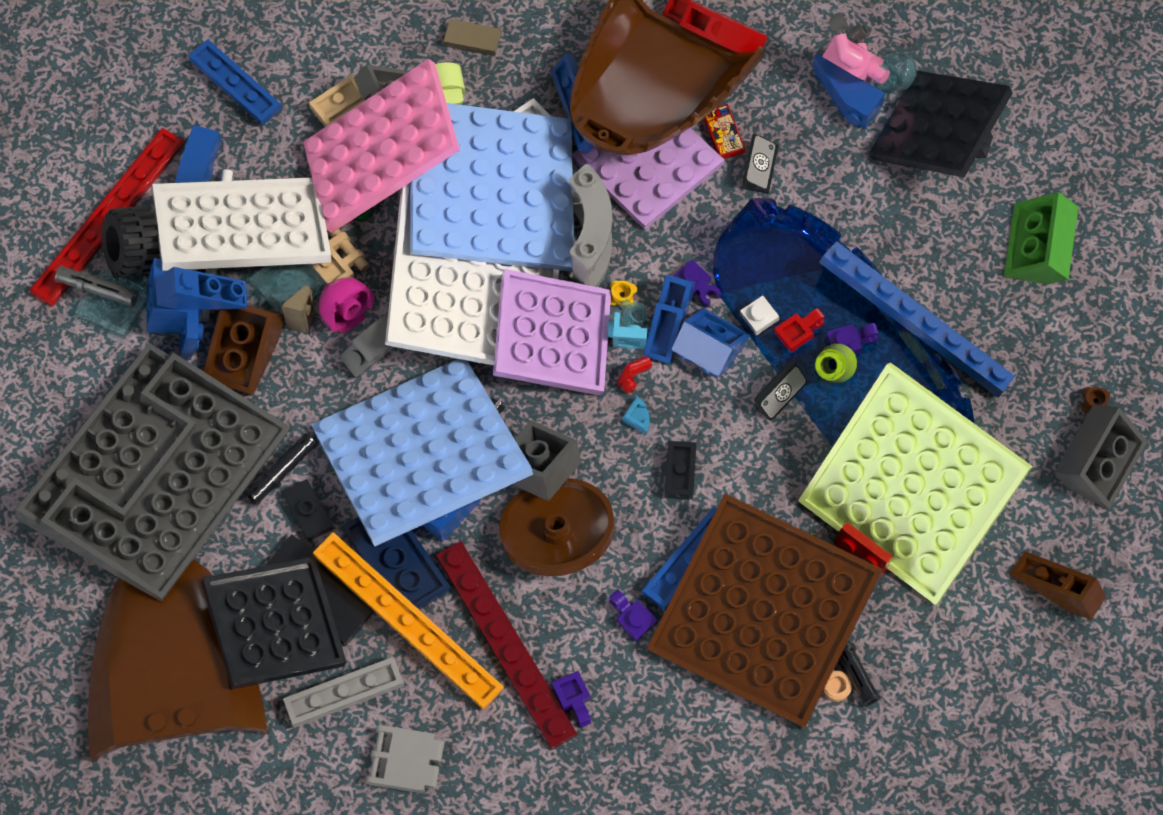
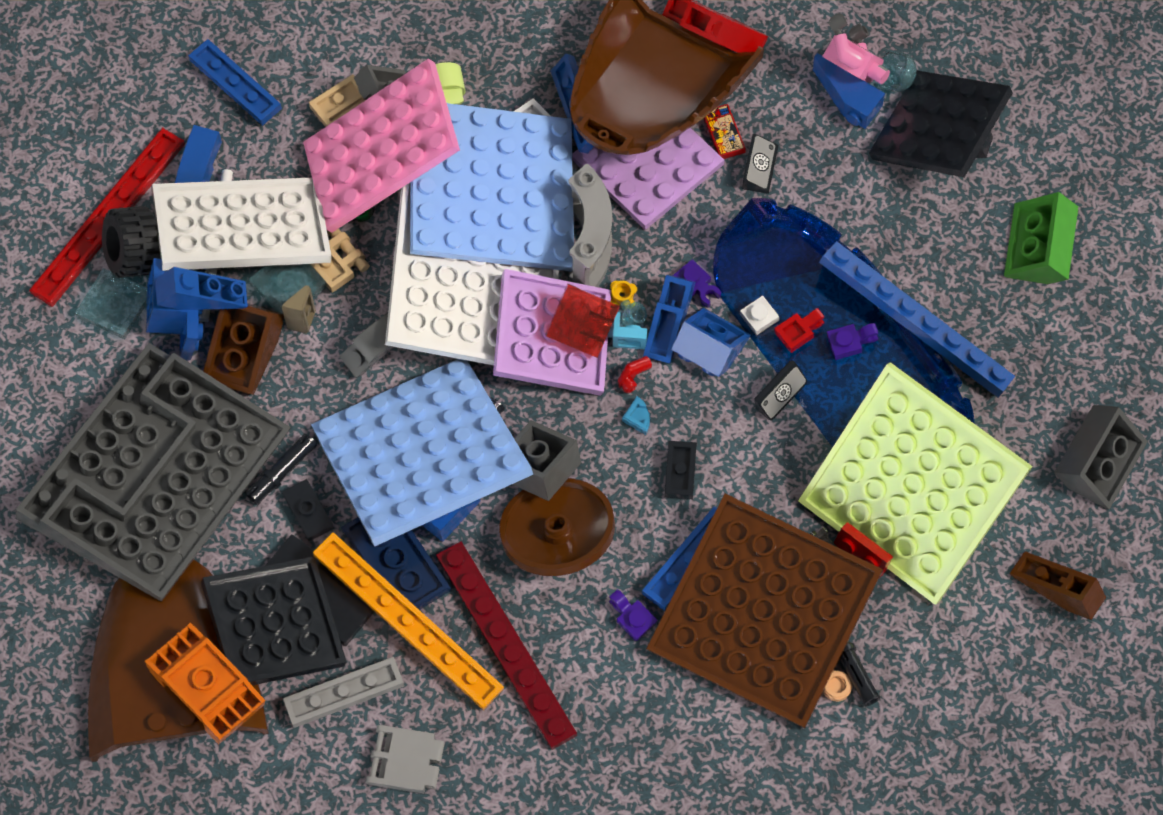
dark grey pin [55,265,139,307] -> none
dark pink cylinder [318,277,375,333] -> none
dark tan tile [443,19,502,56] -> none
dark purple plate [552,671,591,728] -> none
lime plant [815,344,857,383] -> none
reddish brown plate [1081,387,1110,413] -> none
none -> orange plate [145,623,265,744]
none -> clear red plate [545,283,620,358]

